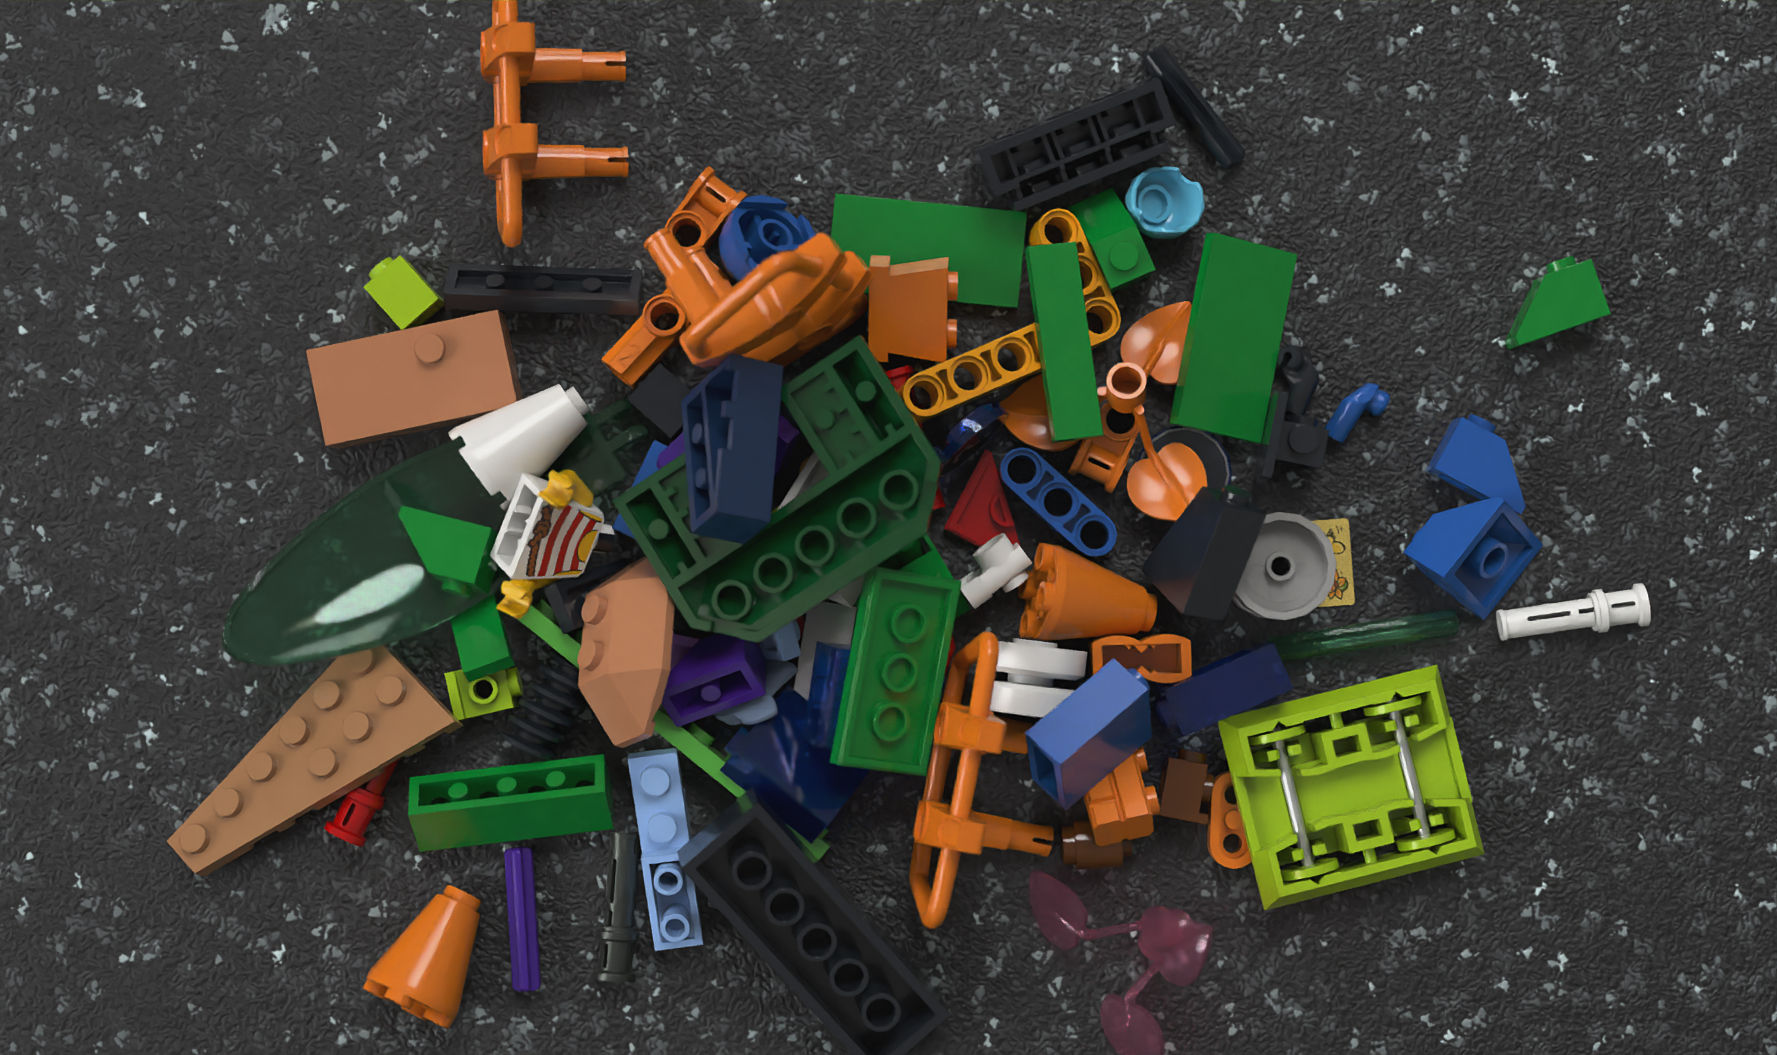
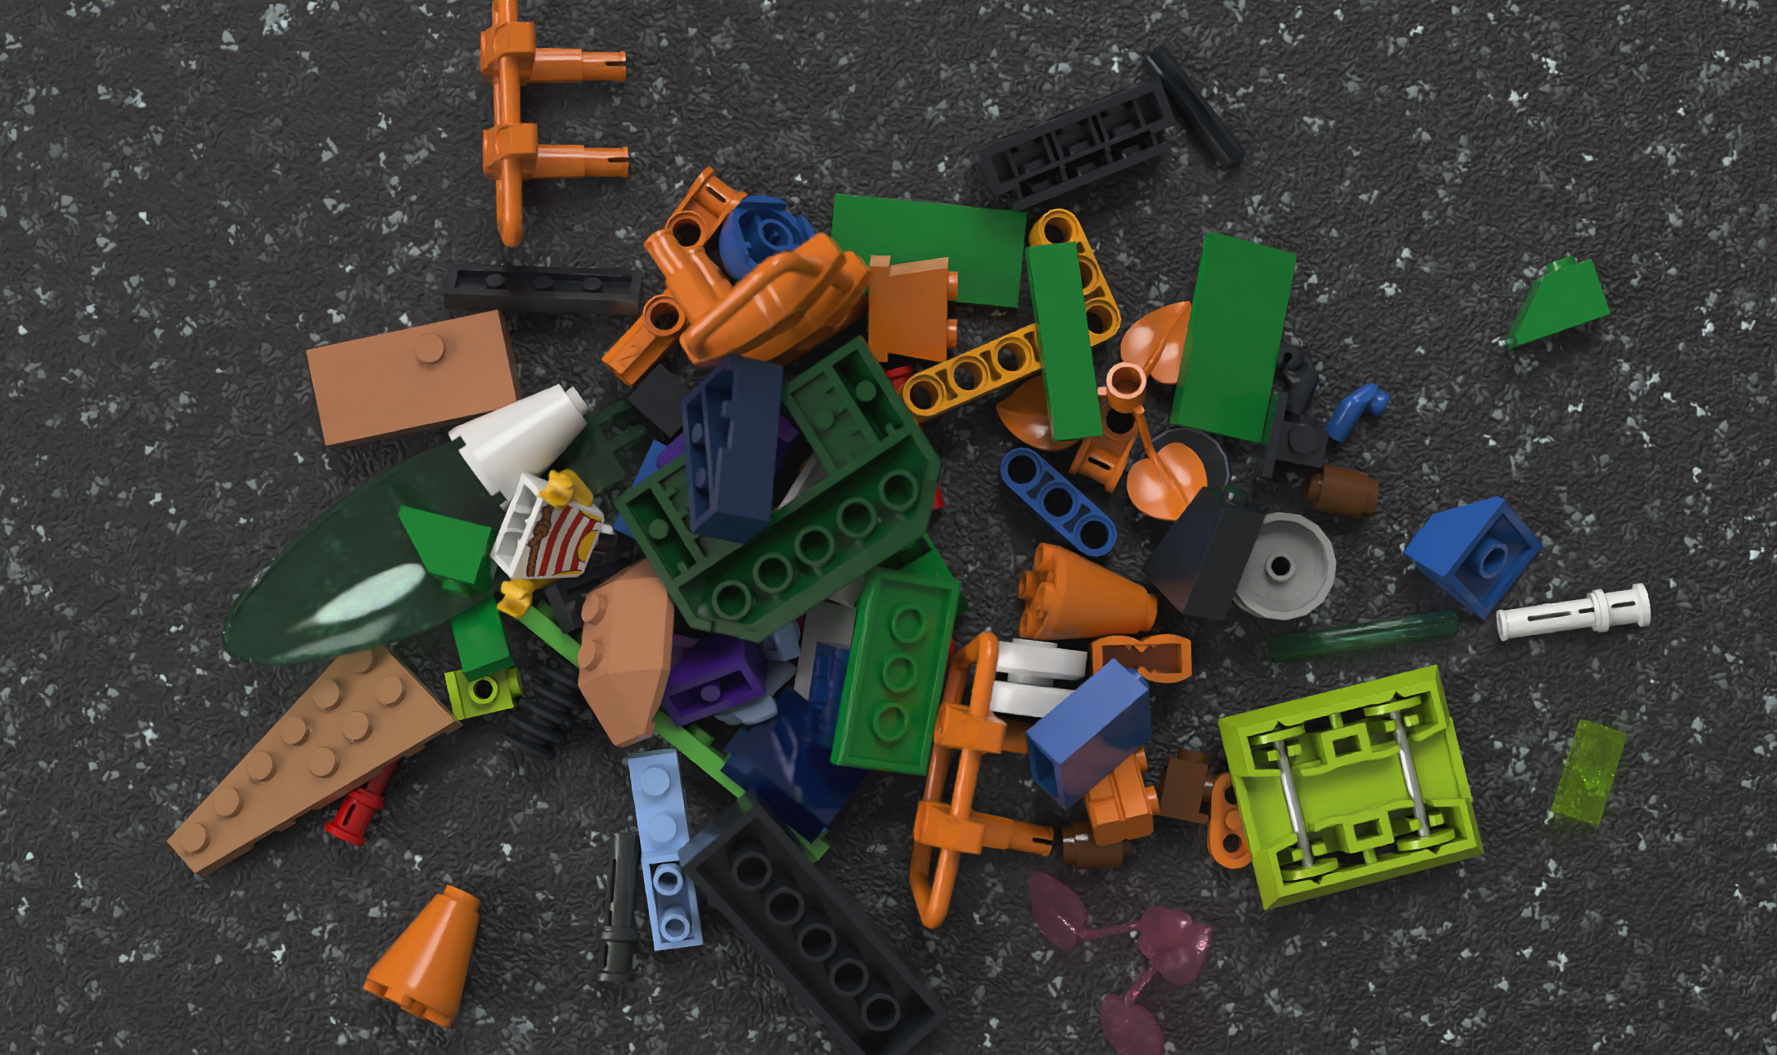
lime brick [364,255,444,330] -> none
green brick [408,754,614,852] -> none
dark purple axle [504,846,541,992] -> none
clear blue tile [934,401,1009,478] -> none
red tile [944,449,1021,548] -> none
white plate [959,533,1032,609] -> none
green slope [1068,188,1156,293] -> none
medium azure hair [1125,166,1205,239] -> none
clear blue window [1152,642,1293,736] -> none
clear yellow sticker [1312,518,1355,607] -> none
blue slope [1425,414,1526,515] -> none
none -> reddish brown brick [1303,464,1379,520]
none -> clear neon green slope [1551,719,1627,826]

